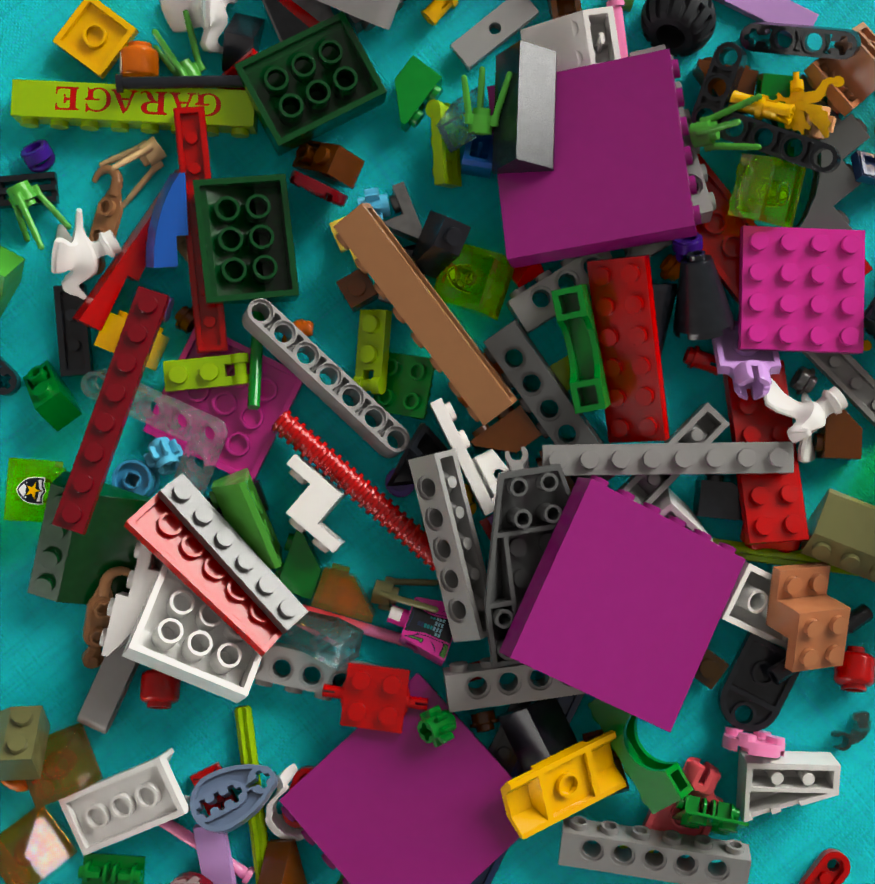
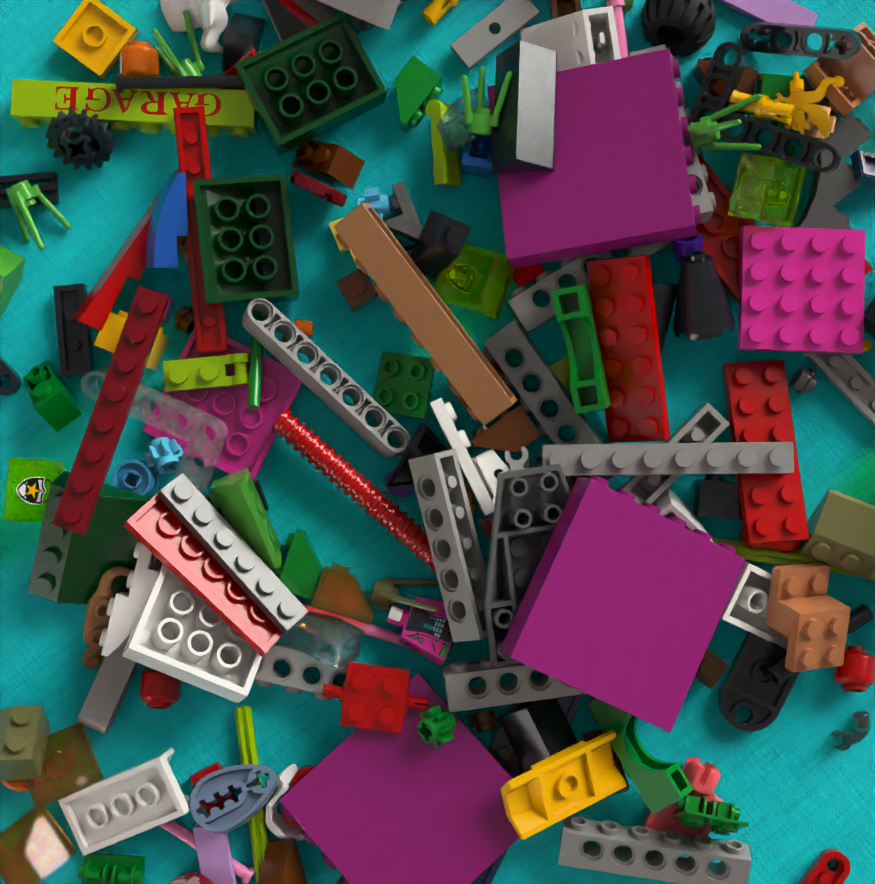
dark purple tile [20,139,55,173] -> none
white animal [51,208,122,300] -> none
medium nougat piece [89,165,123,275] -> none
tan plant [99,136,167,209] -> none
white bracket [286,454,346,553] -> none
lime plate [353,310,392,395] -> none
orange plate [659,254,680,282] -> none
red pin [683,345,718,376] -> none
lavender plate [711,321,782,400] -> none
bright pink plate [721,726,786,758] -> none
white wedge [736,750,841,822] -> none
white animal [763,378,848,463] -> none
reddish brown slope [812,409,862,460] -> none
none -> black gear [45,108,115,170]

